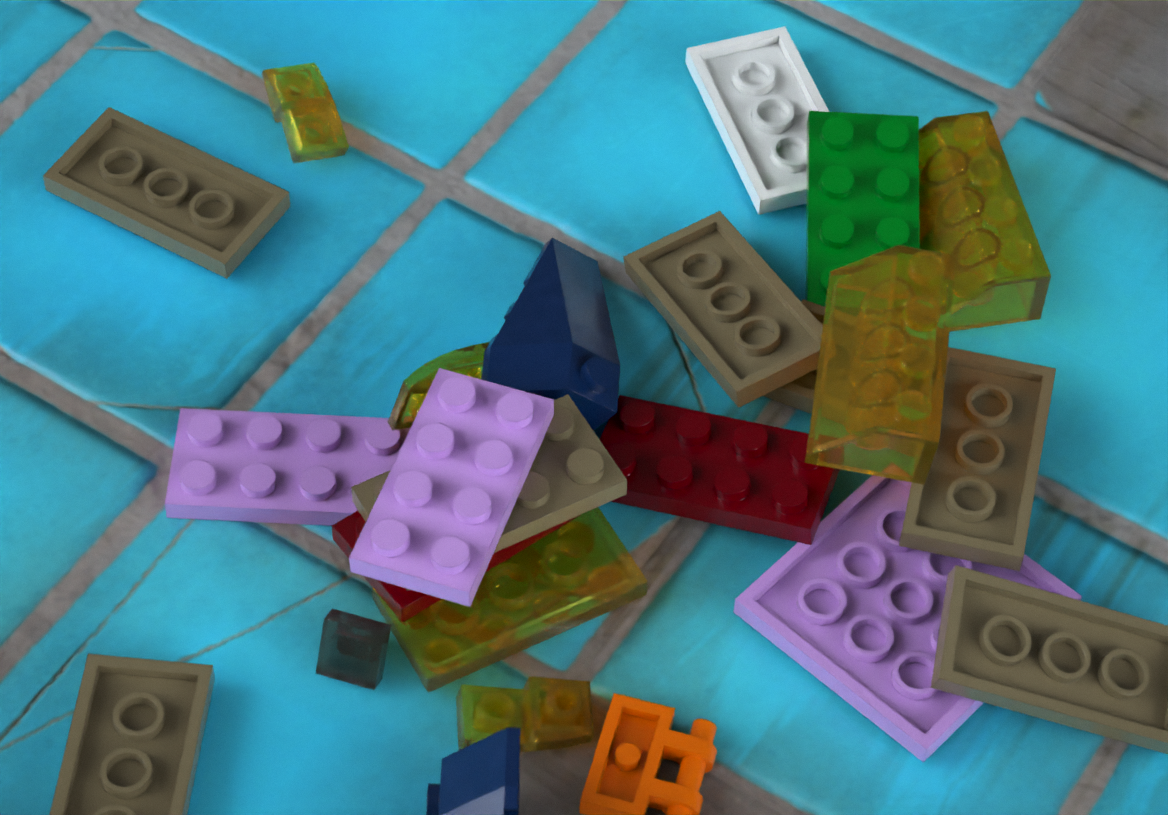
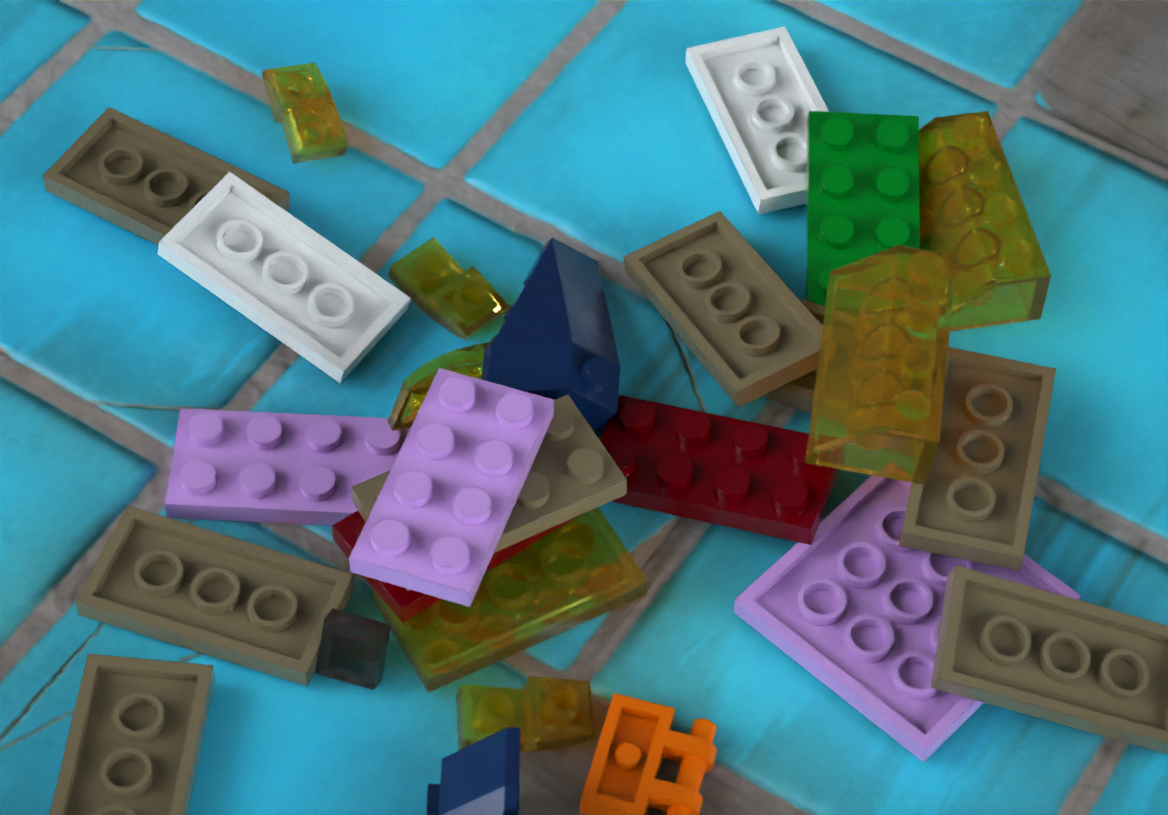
none -> dark tan plate [75,505,354,687]
none -> white plate [157,172,411,384]
none -> clear yellow slope [388,237,510,341]

